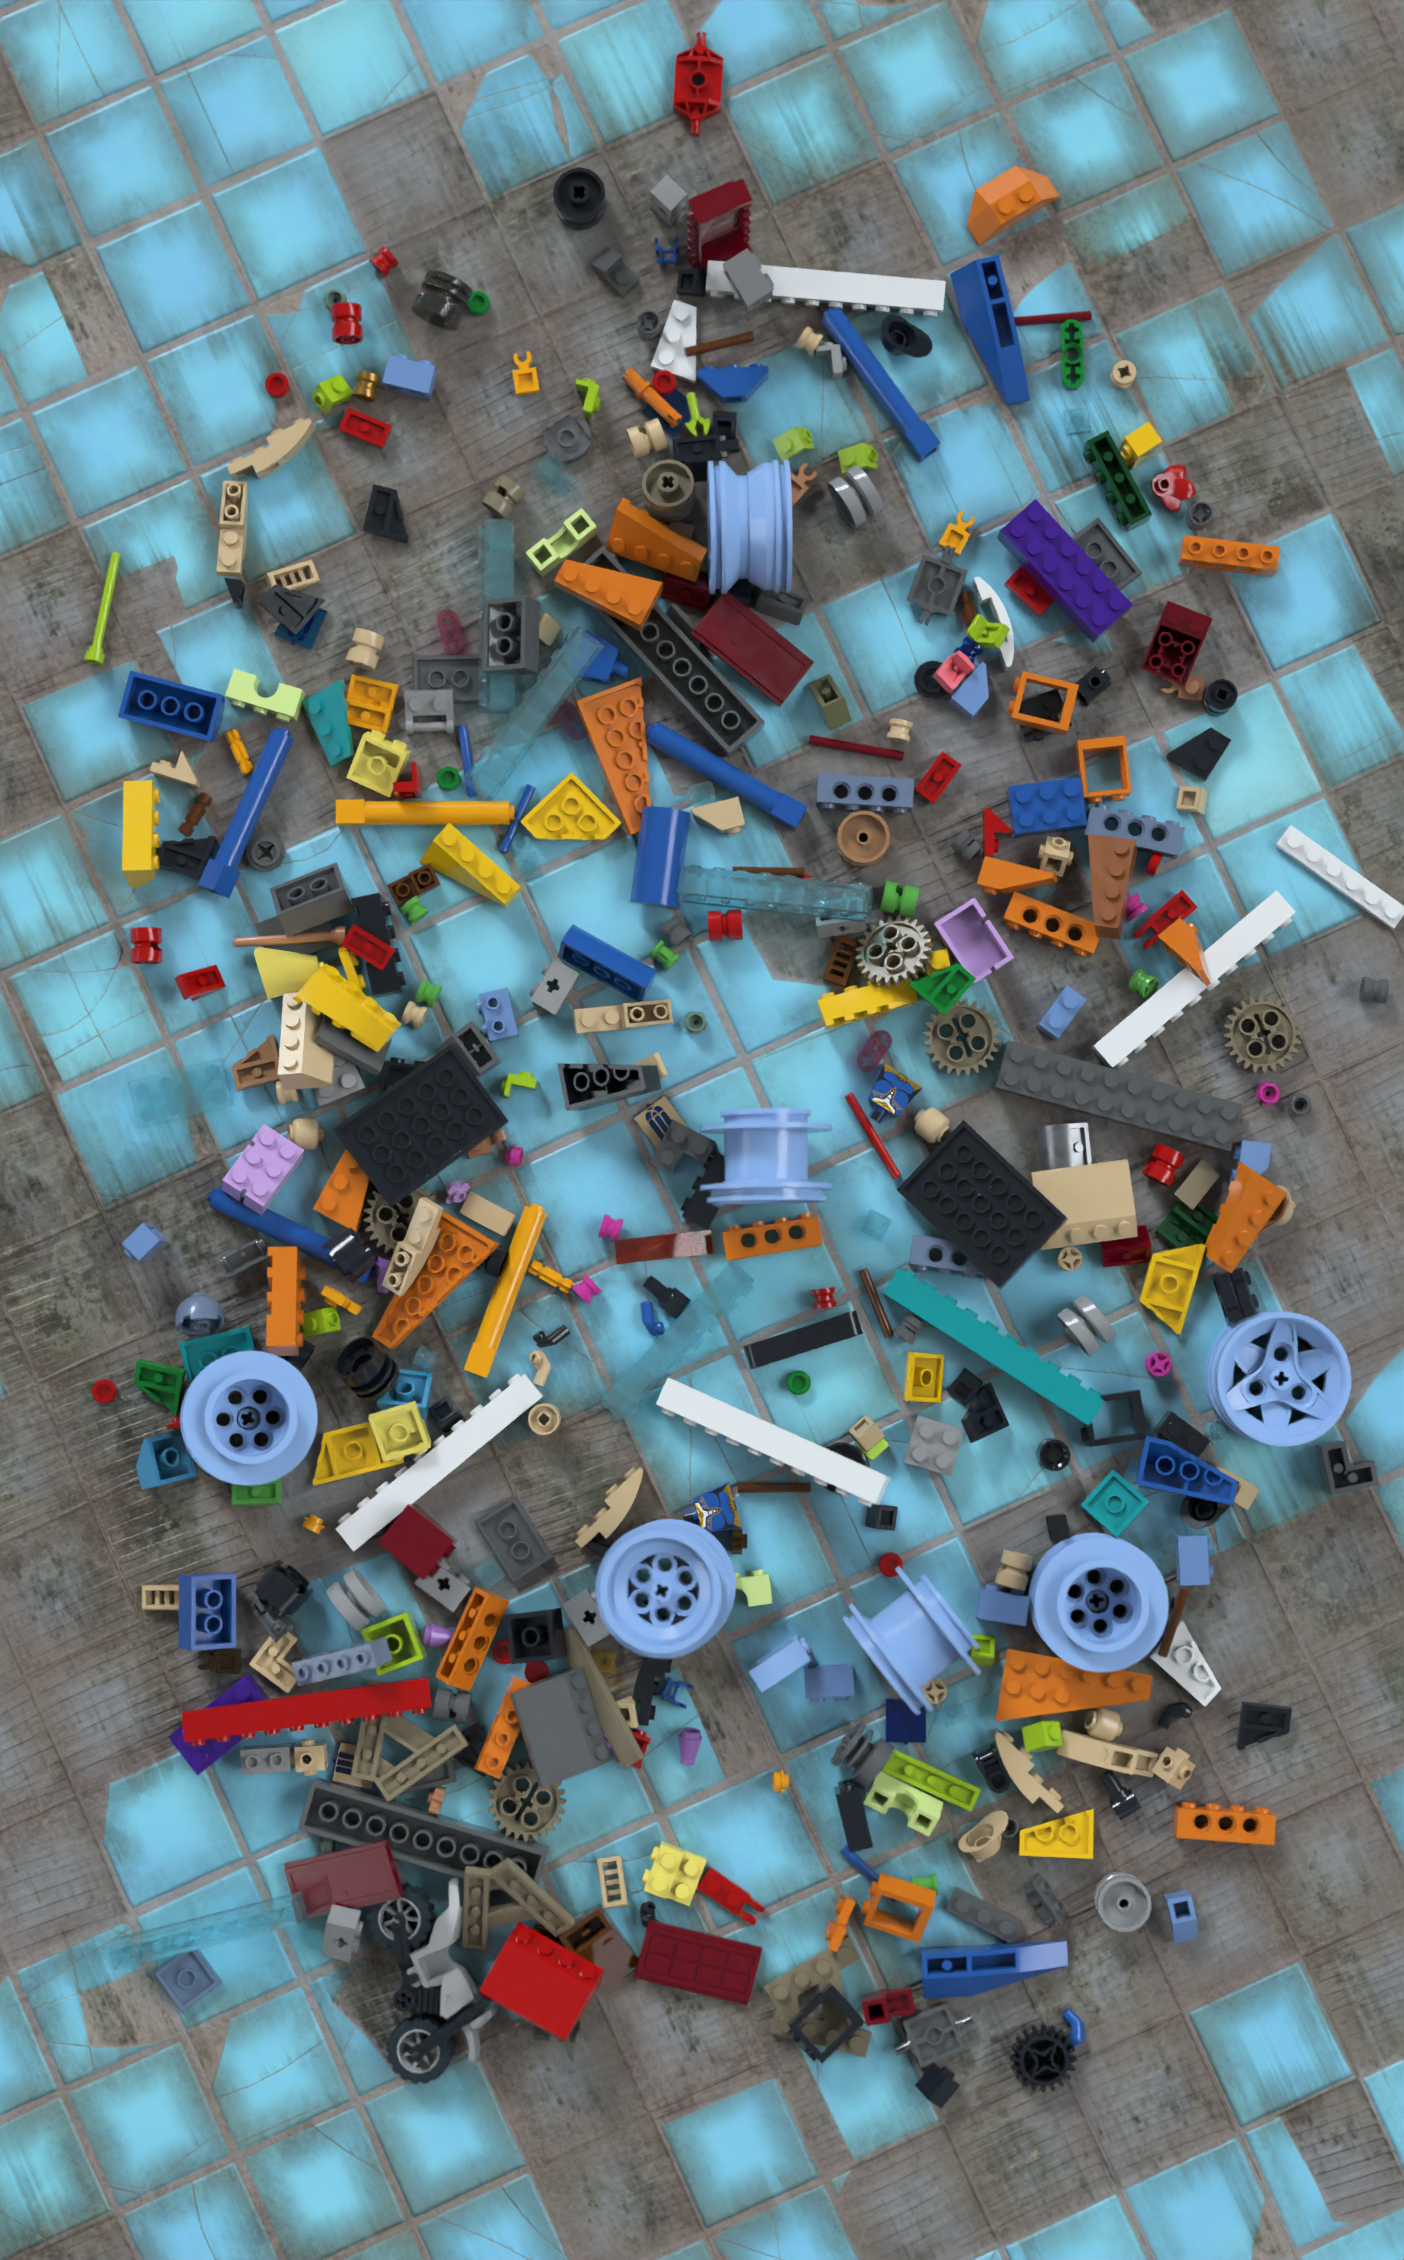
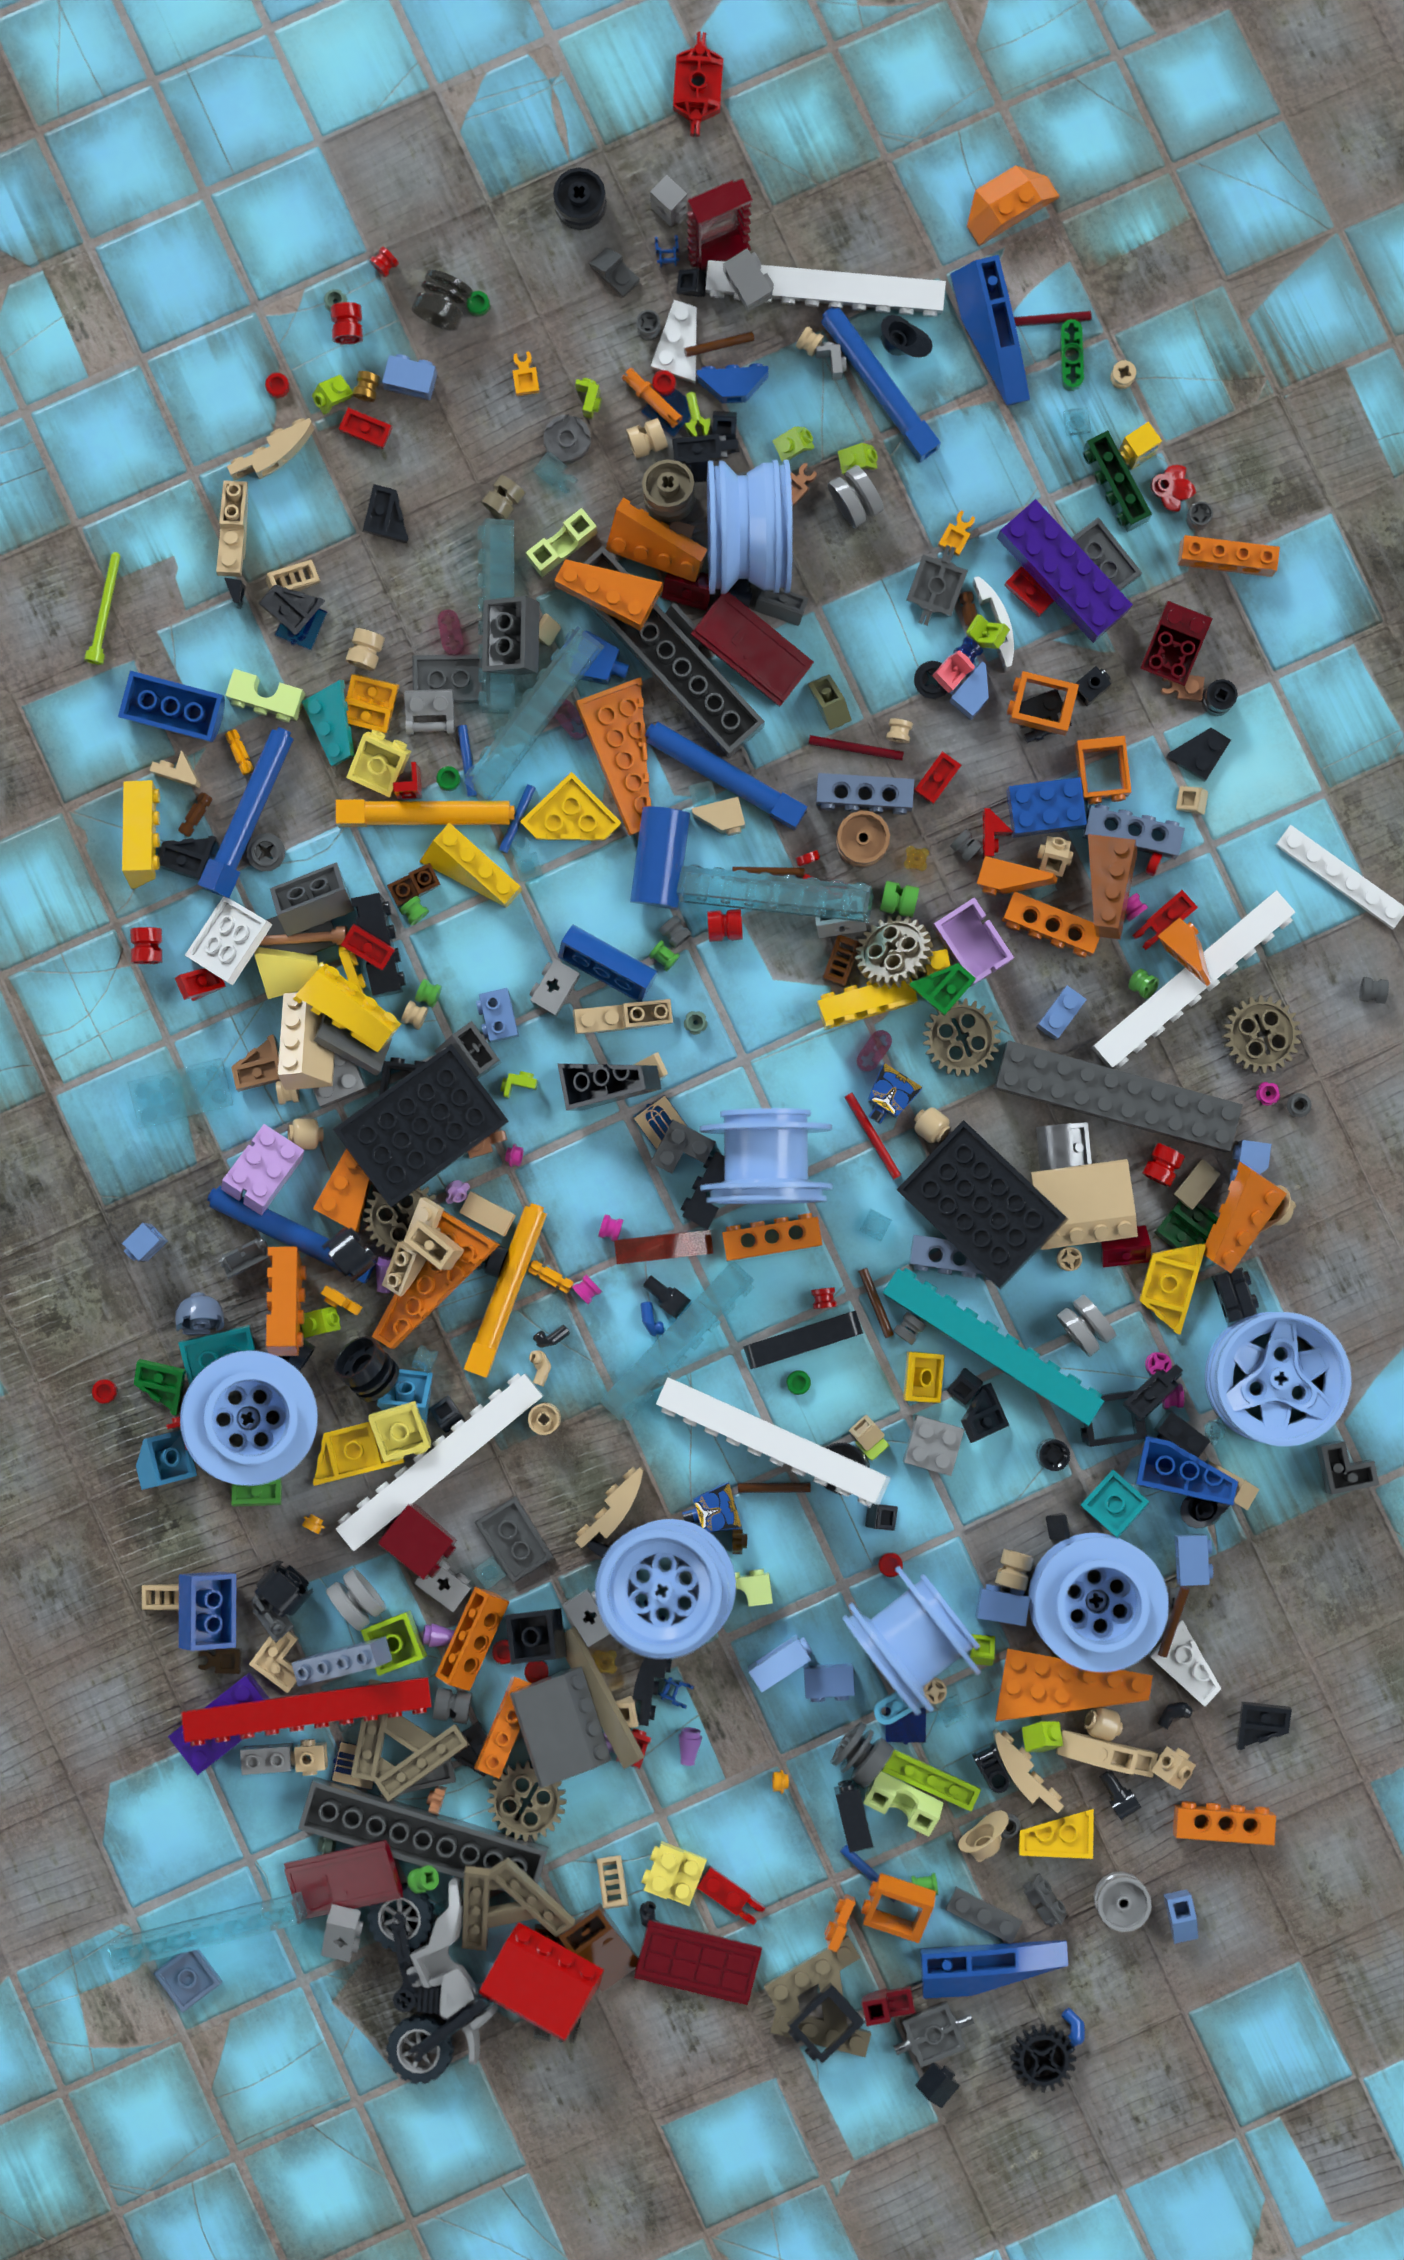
none -> white plate [185,897,272,986]
none -> tan slope [404,1221,465,1270]
none -> bright green wheel [408,1865,439,1894]
none -> red tile [795,850,820,867]
none -> medium azure plate [874,1691,912,1725]
none -> clear yellow plate [904,846,929,871]
none -> black hinge [1123,1364,1183,1422]
none -> dark pink wheel [1162,1384,1184,1409]

